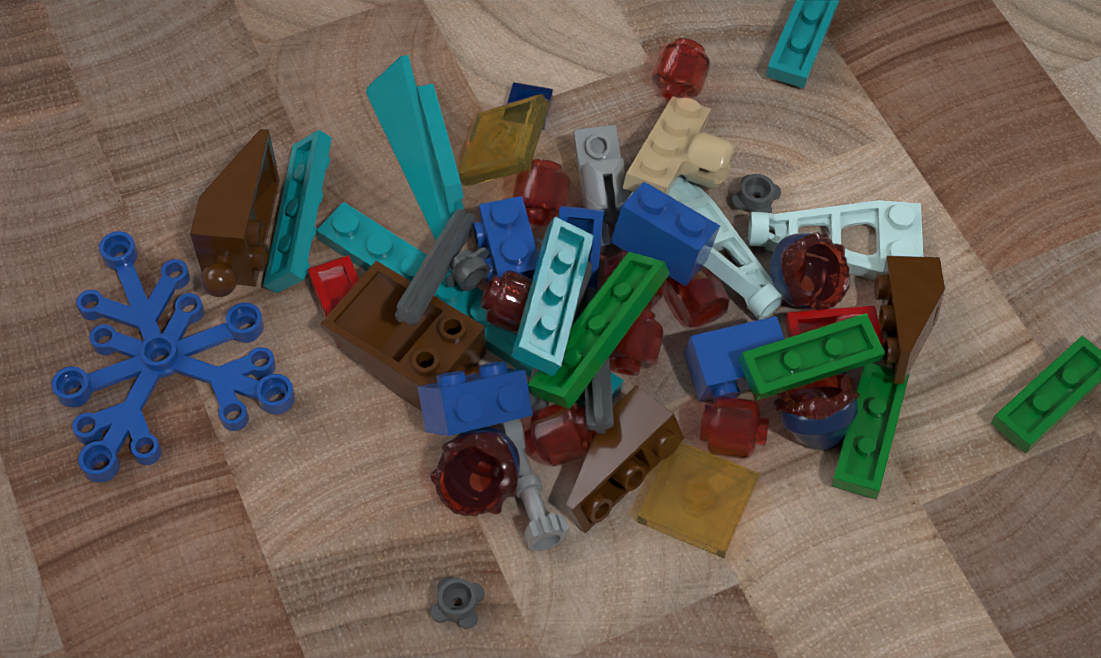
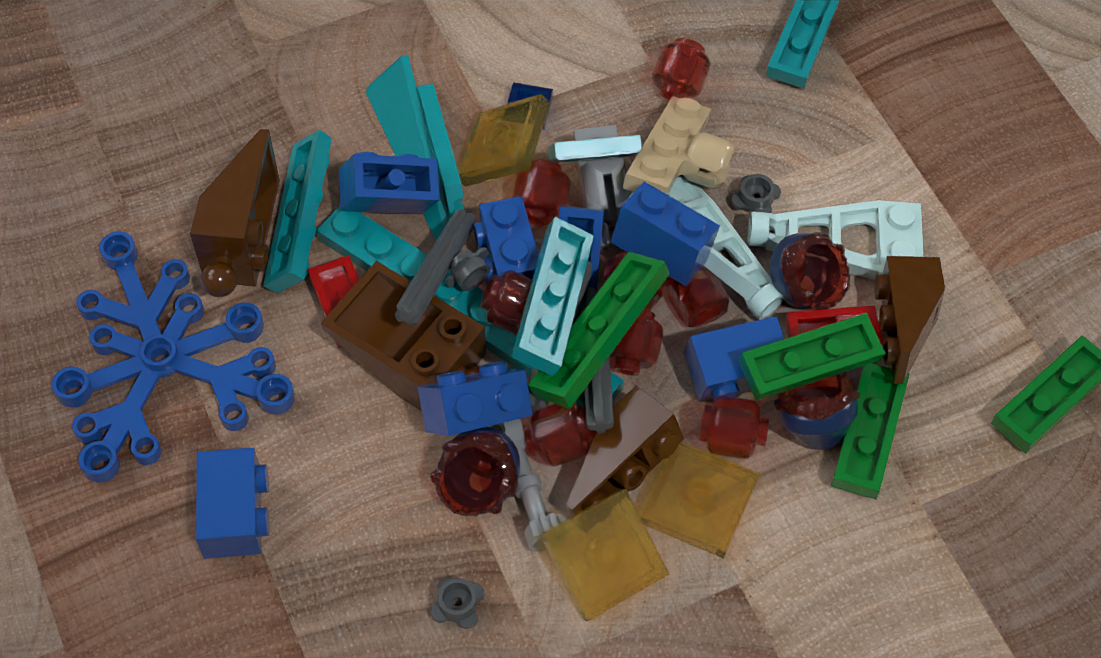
none -> blue brick [196,447,270,559]
none -> blue brick [338,152,440,214]
none -> clear yellow plate [540,489,669,621]
none -> tile [547,135,642,164]

